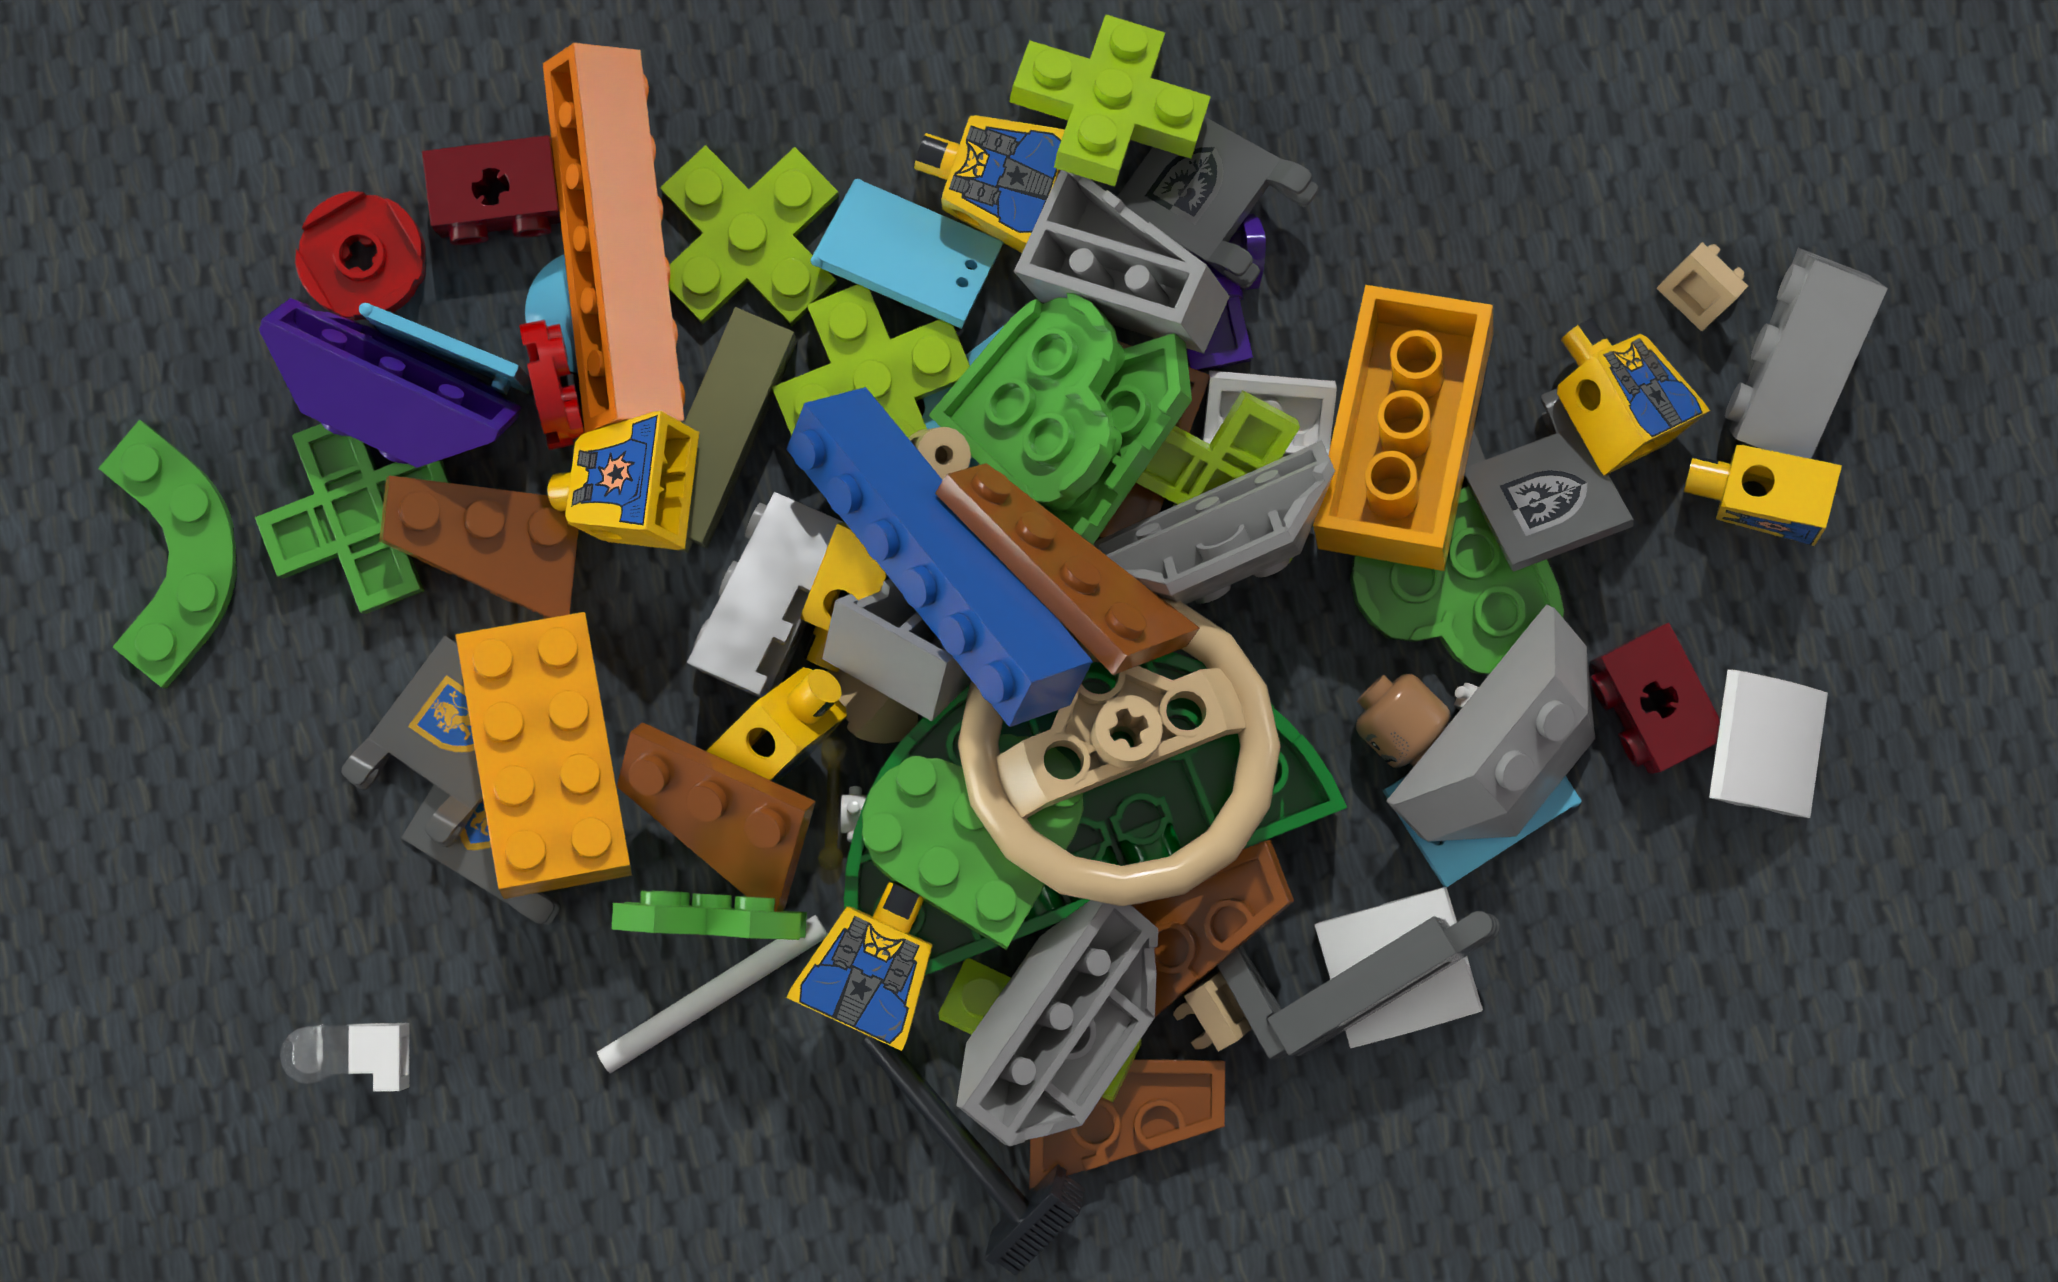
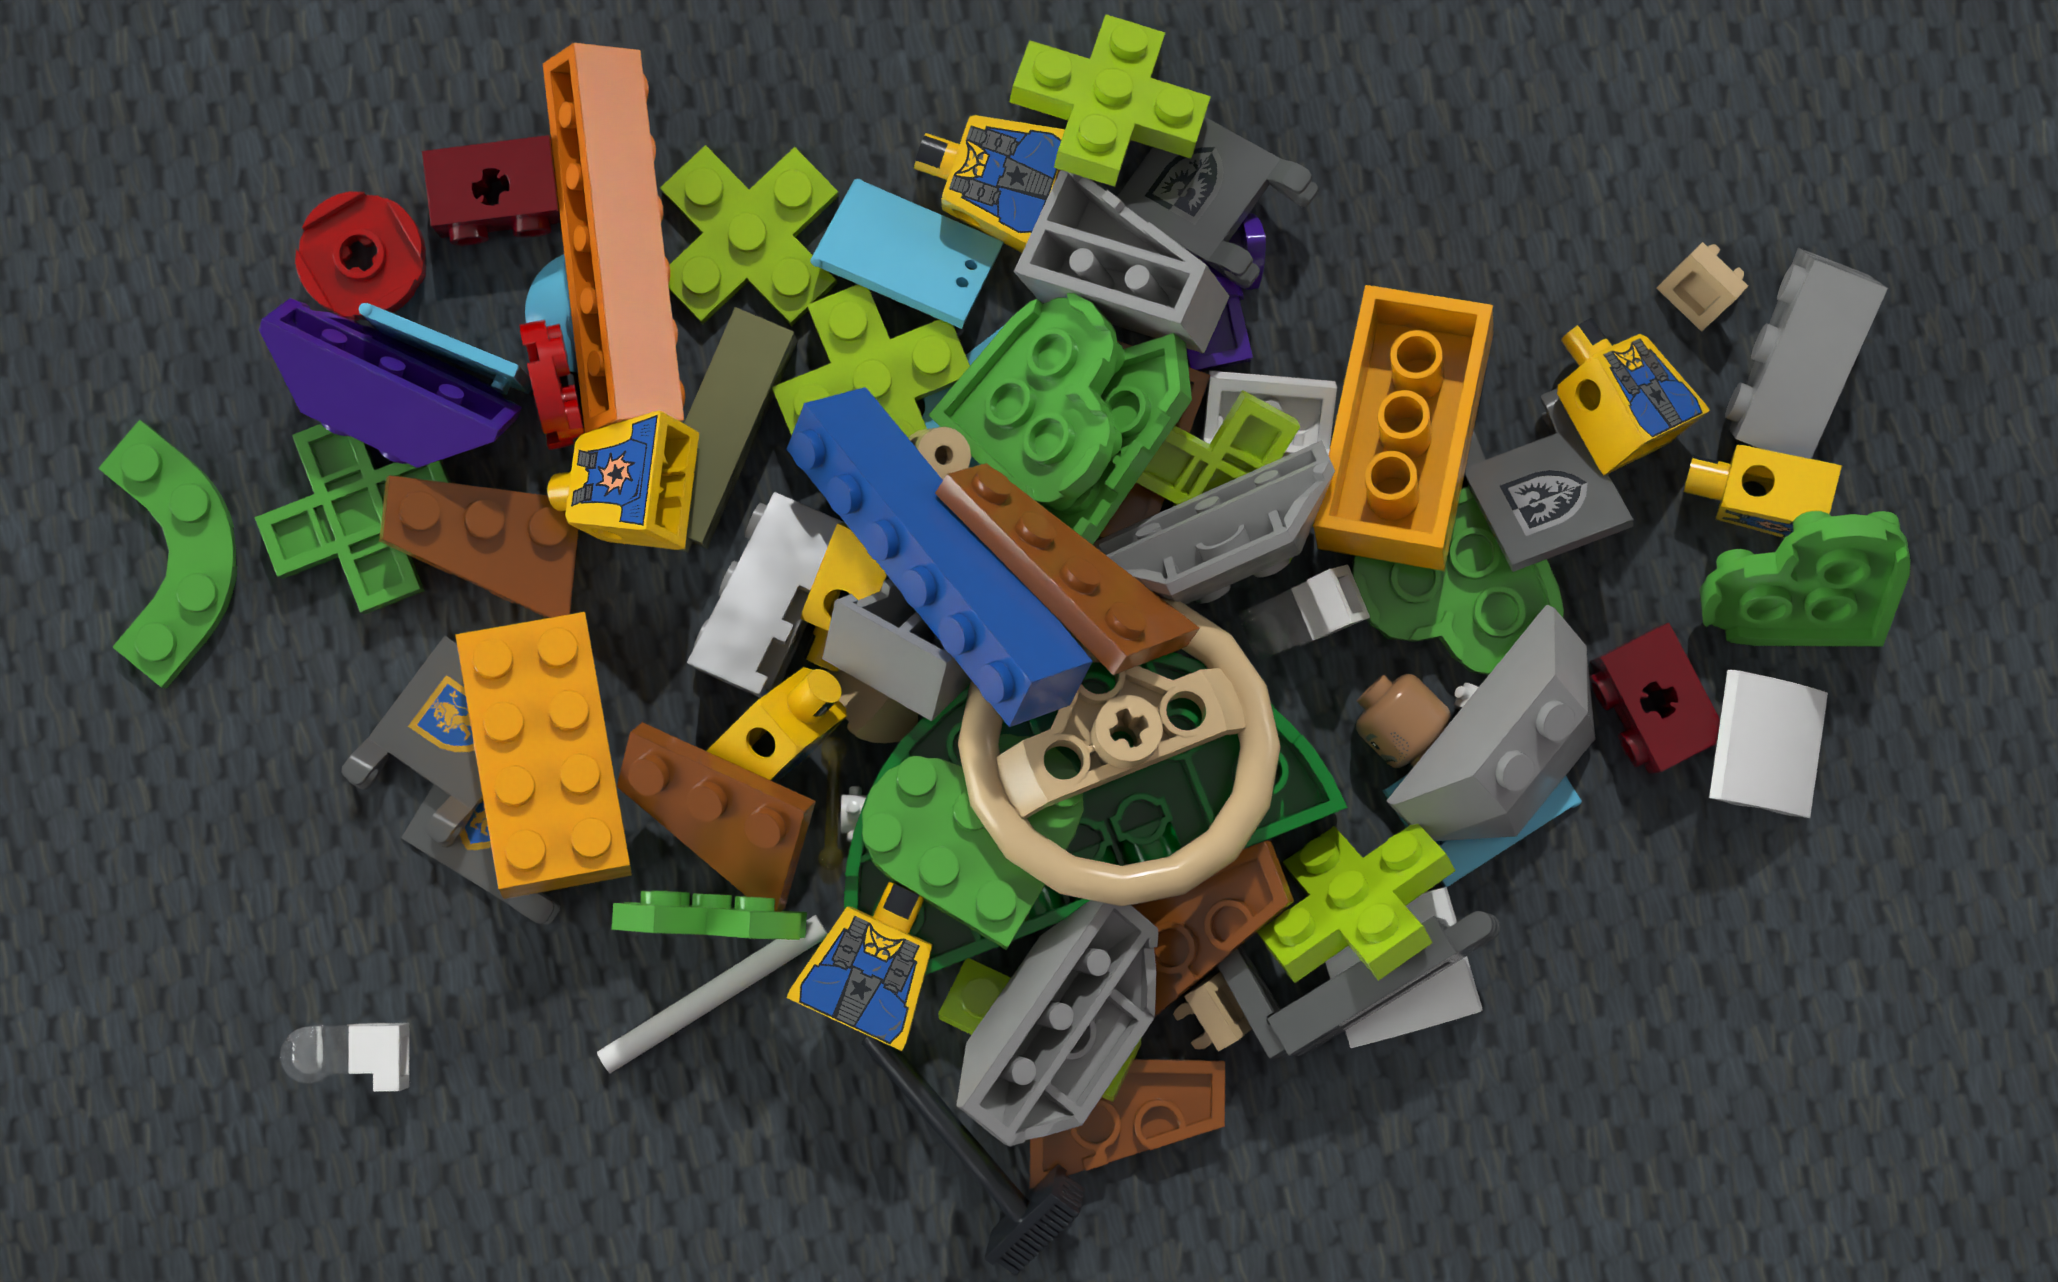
none -> leg [1237,565,1370,662]
none -> lime plate [1257,824,1456,983]
none -> bright green plate [1700,511,1910,646]

